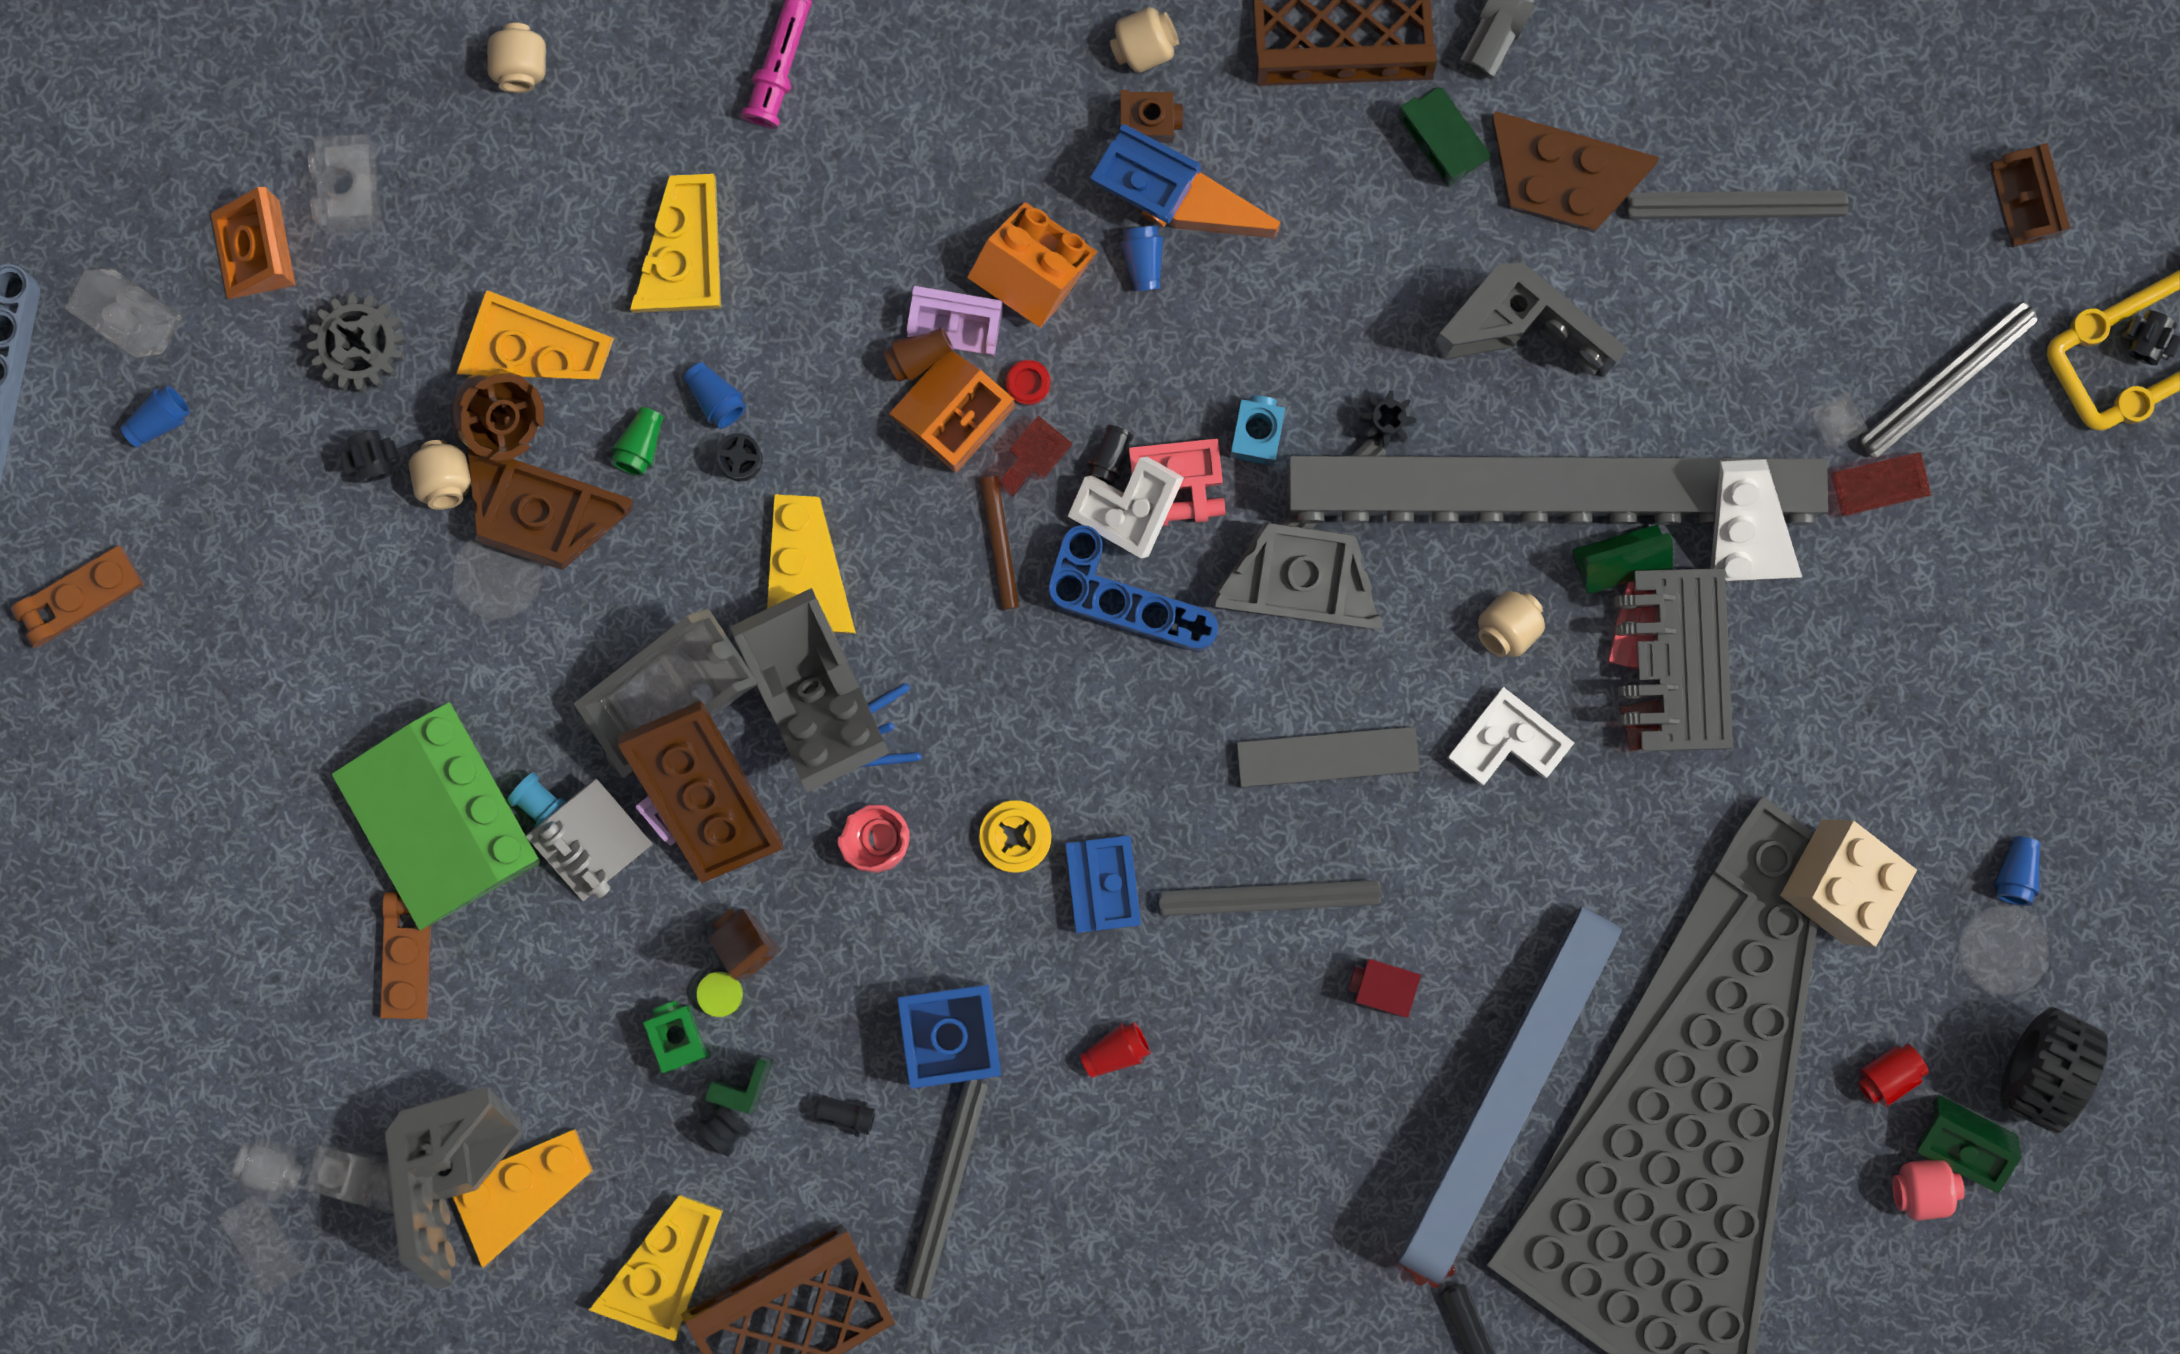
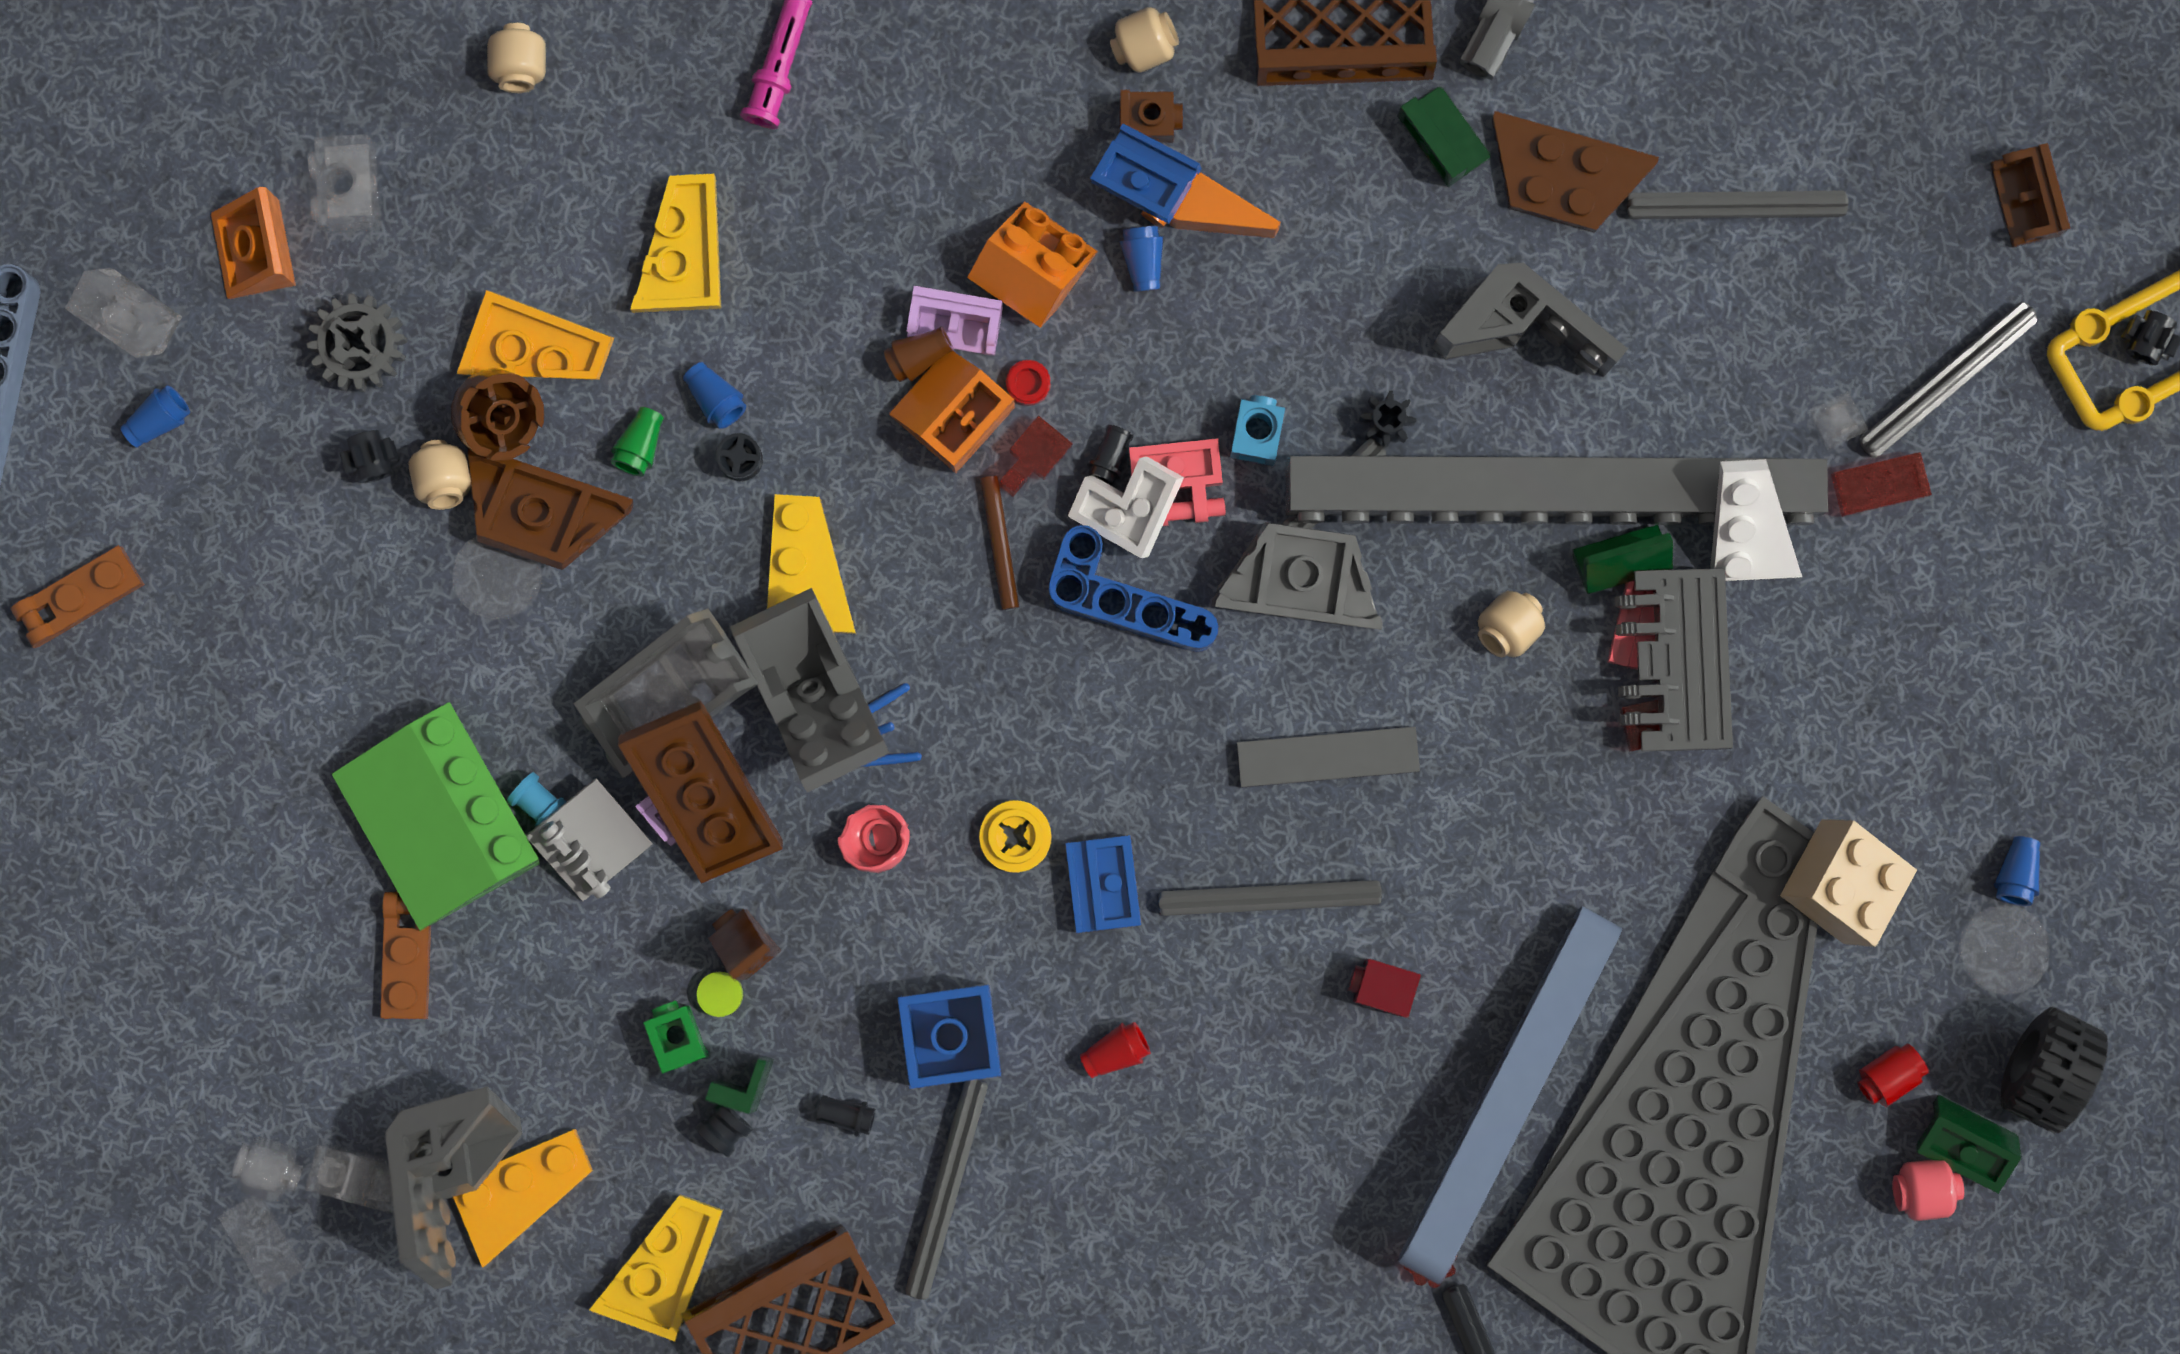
white plate [1447,687,1574,786] -> none

